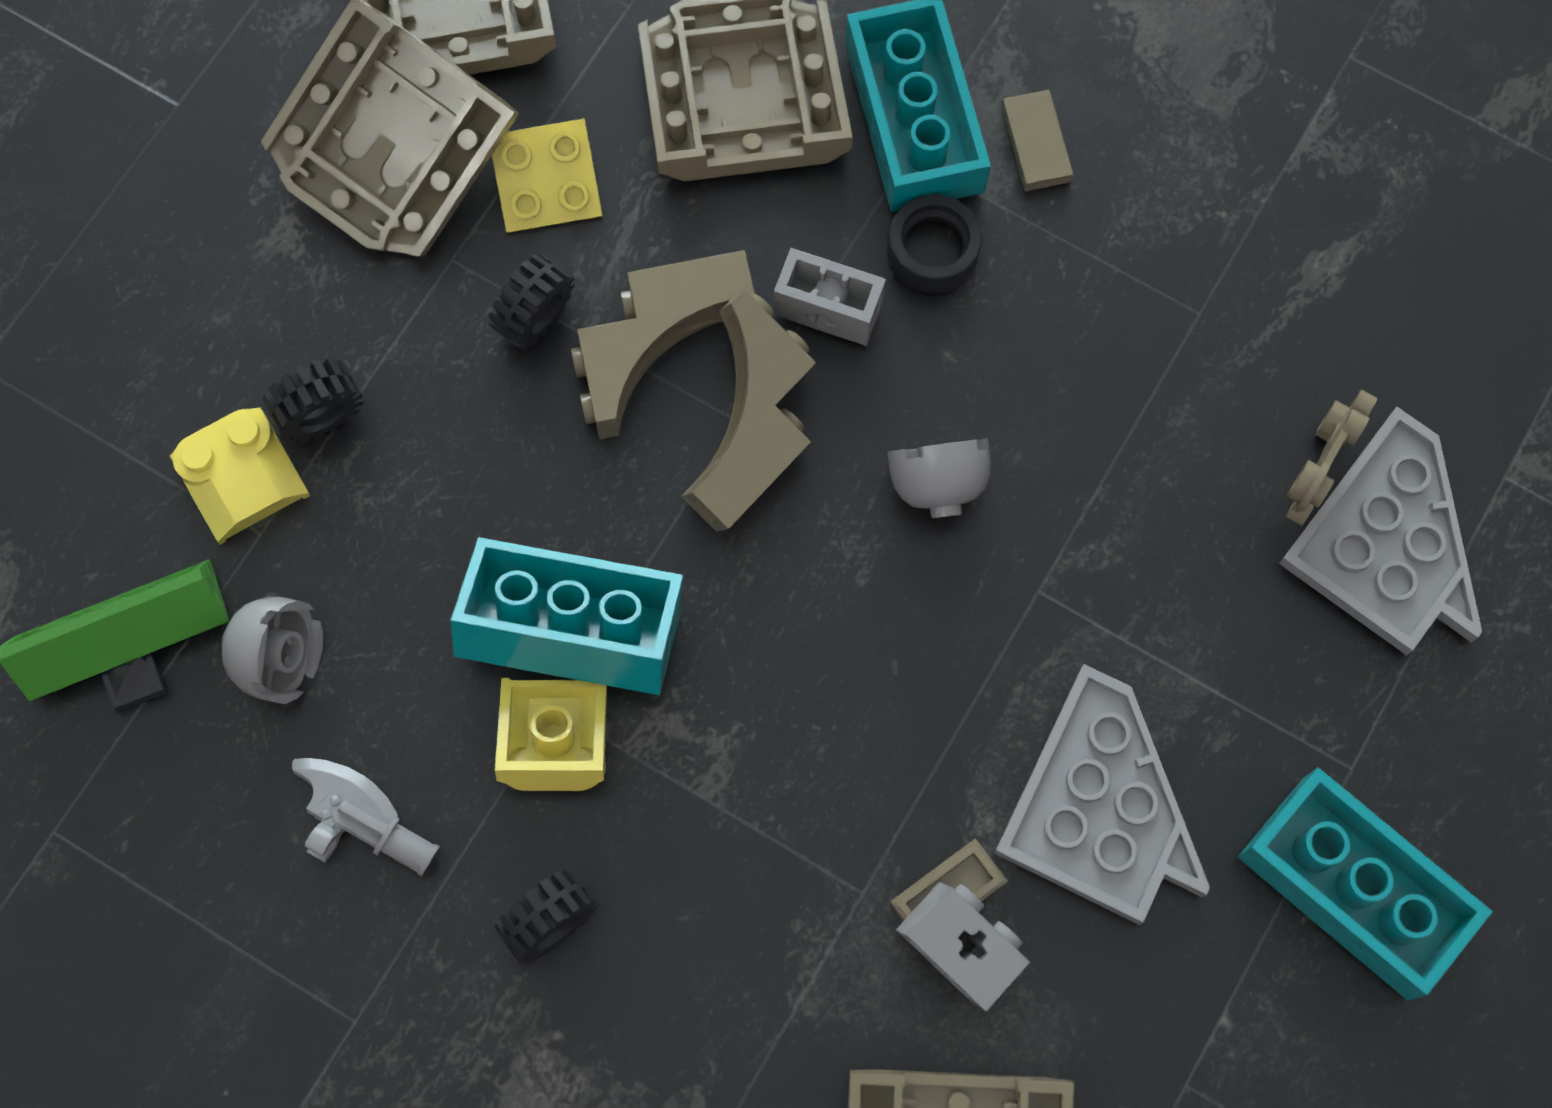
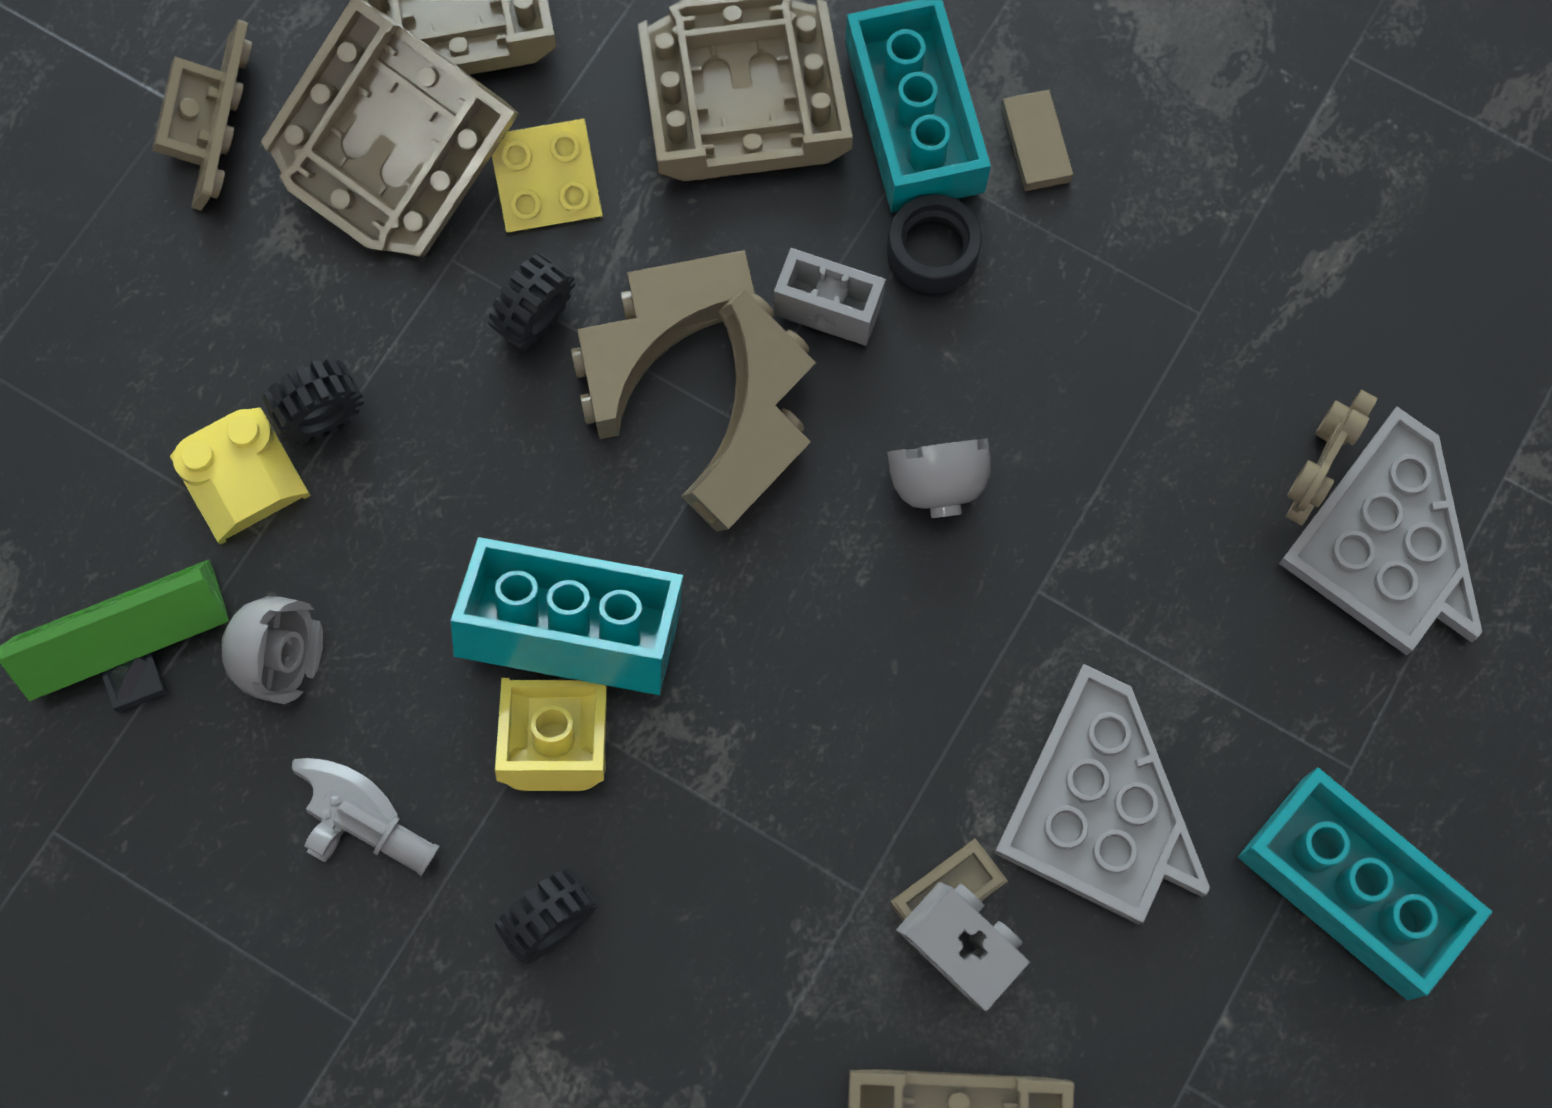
none -> dark tan bracket [152,20,252,211]

